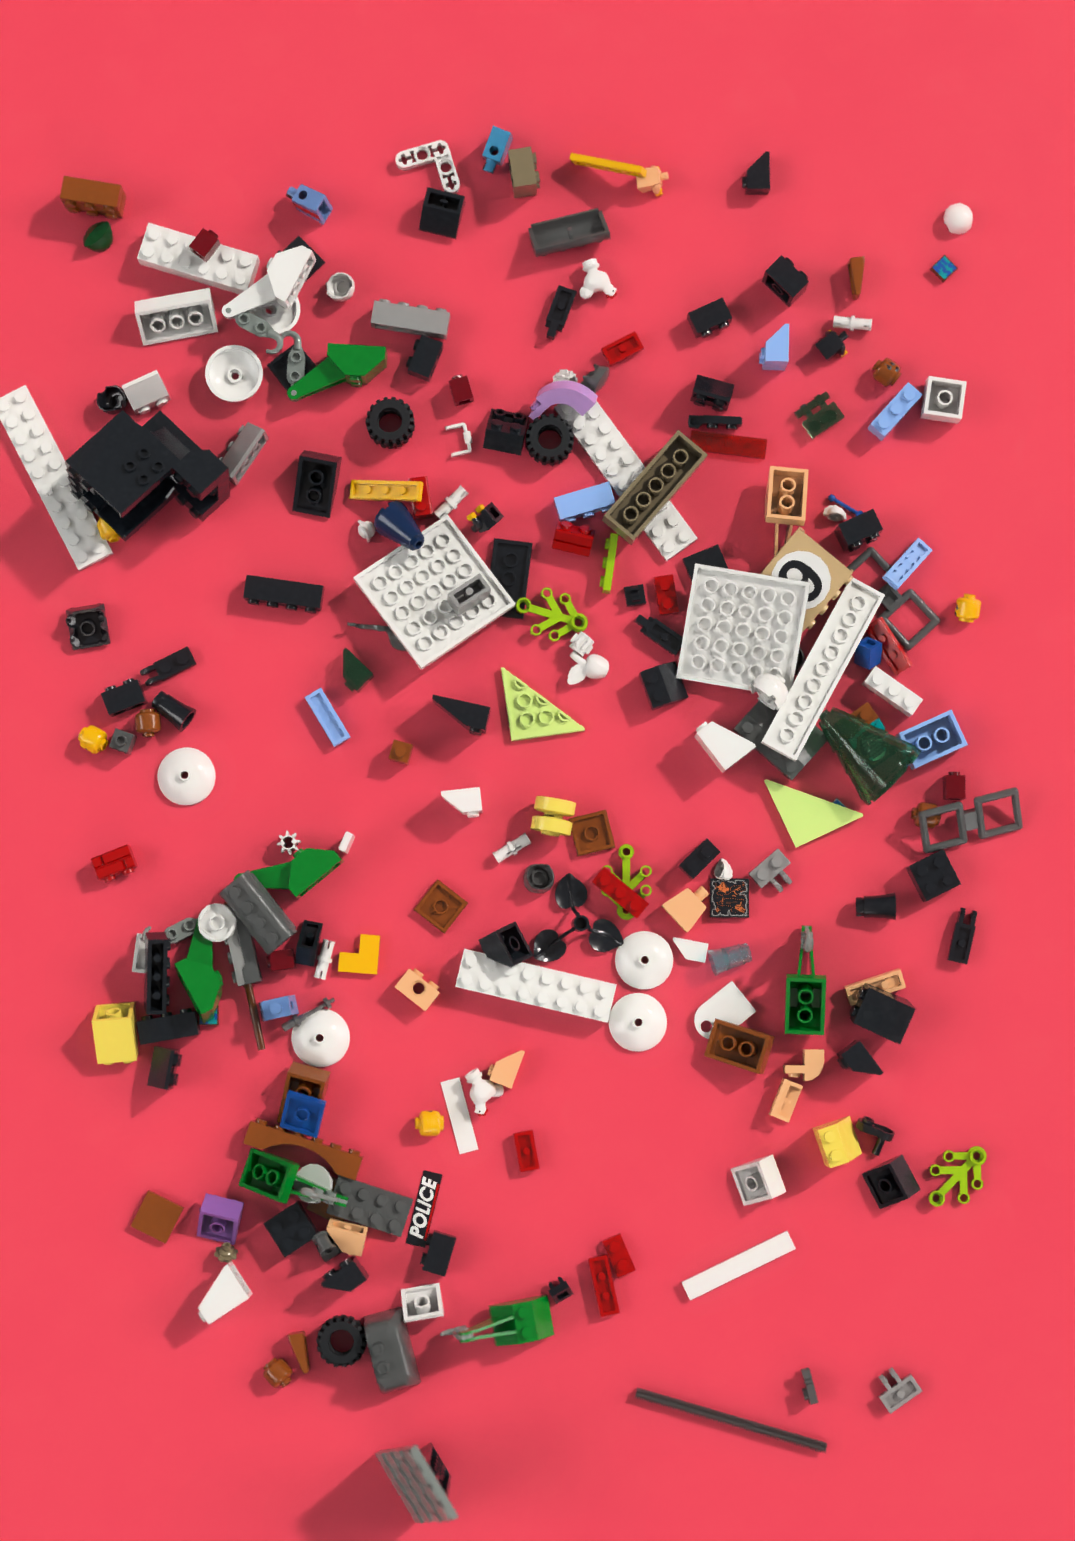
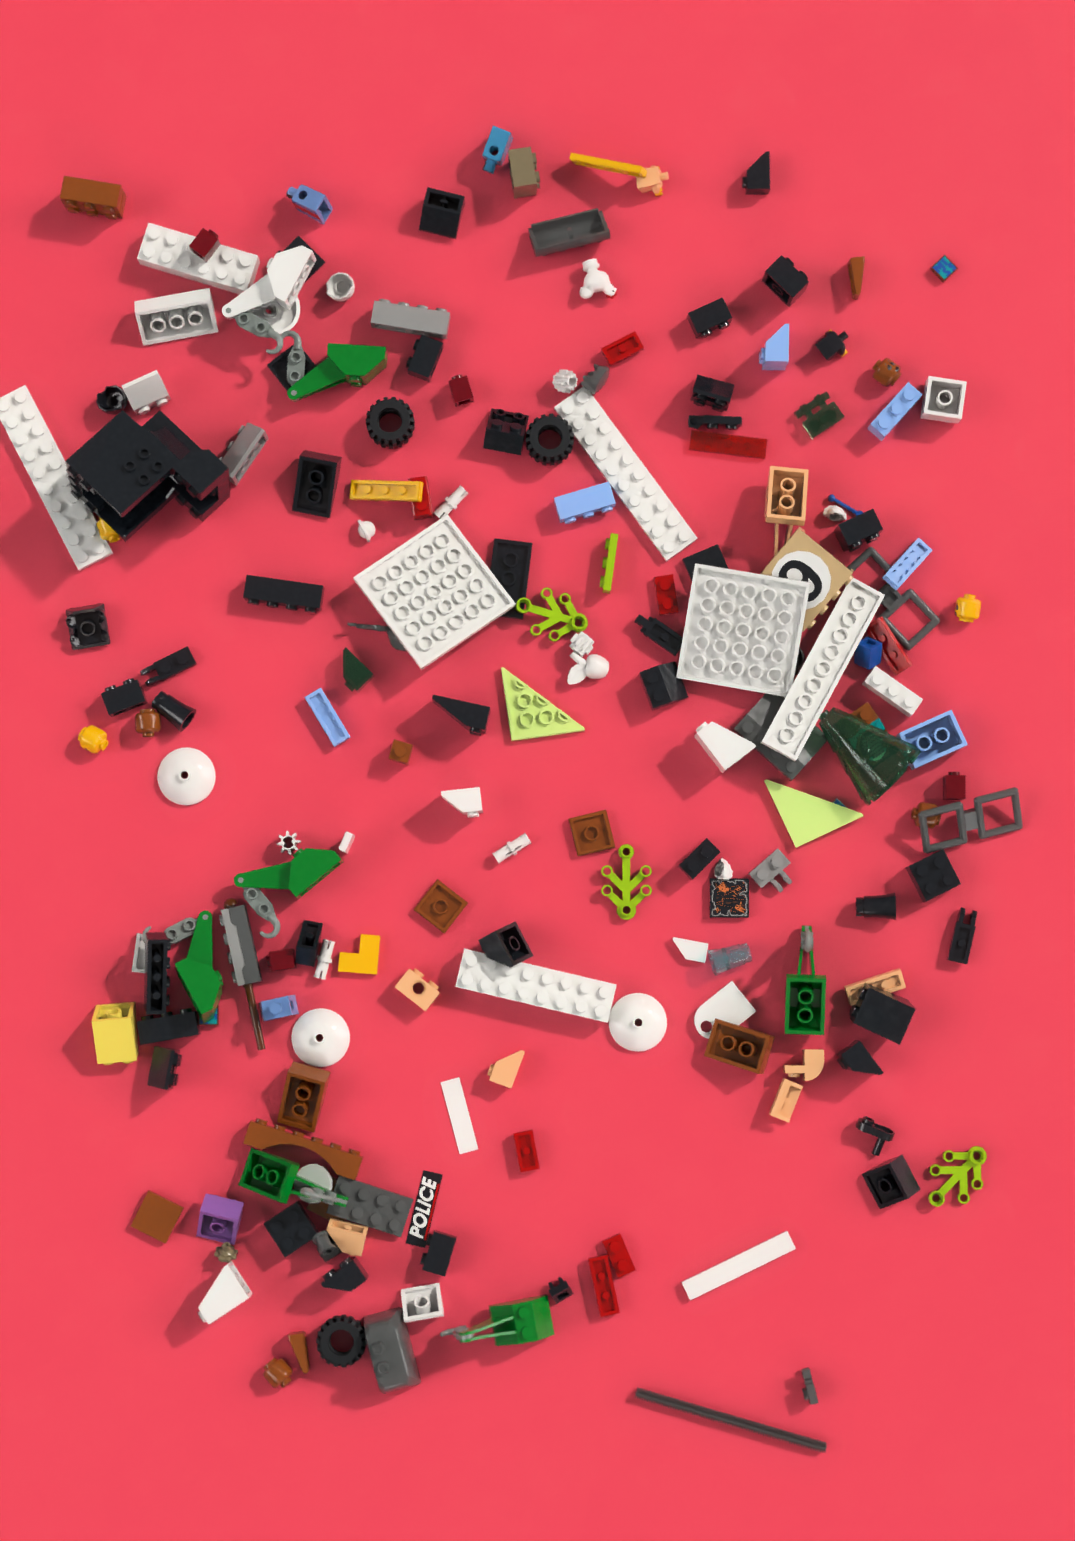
dark green piece [83,221,113,252] -> none
red brick [91,844,138,883] -> none
dark grey brick [109,728,137,755] -> none
white tile [198,903,237,942] -> none
white dish [205,345,263,402] -> none
dark grey container [219,870,297,955] -> none
blue plate [279,1090,327,1138] -> none
flat silver piece [281,998,335,1031] -> none
dark blue cone [374,501,424,551] -> none
piece [375,1443,459,1524] -> none
white beam [395,140,460,194] -> none
yellow head [415,1111,444,1136] -> none
white piece [445,423,473,457] -> none
light grey brick [447,574,491,616] -> none
white animal [465,1068,504,1116] -> none
black piece [466,502,504,533] -> none
dark grey hair [523,864,554,893] -> none
lavender arch [529,380,598,420] -> none
light yellow wheel [530,796,576,837] -> none
black plant [533,873,624,962] -> none
black hinge [545,285,577,340] -> none
red brick [552,521,595,557] -> none
red plate [592,867,649,919] -> none
dark tan brick [602,430,708,545] -> none
white dish [615,931,673,989] -> none
black tile [624,584,646,607] -> none
light nougat torso [661,886,709,933] -> none
white slope [731,1155,786,1206] -> none
white cylinder [749,673,788,711] -> none
light yellow slope [813,1116,862,1168] -> none
white pin [833,315,872,331] -> none
light grey hinge [878,1368,922,1414] -> none
white hair [944,203,973,235] -> none

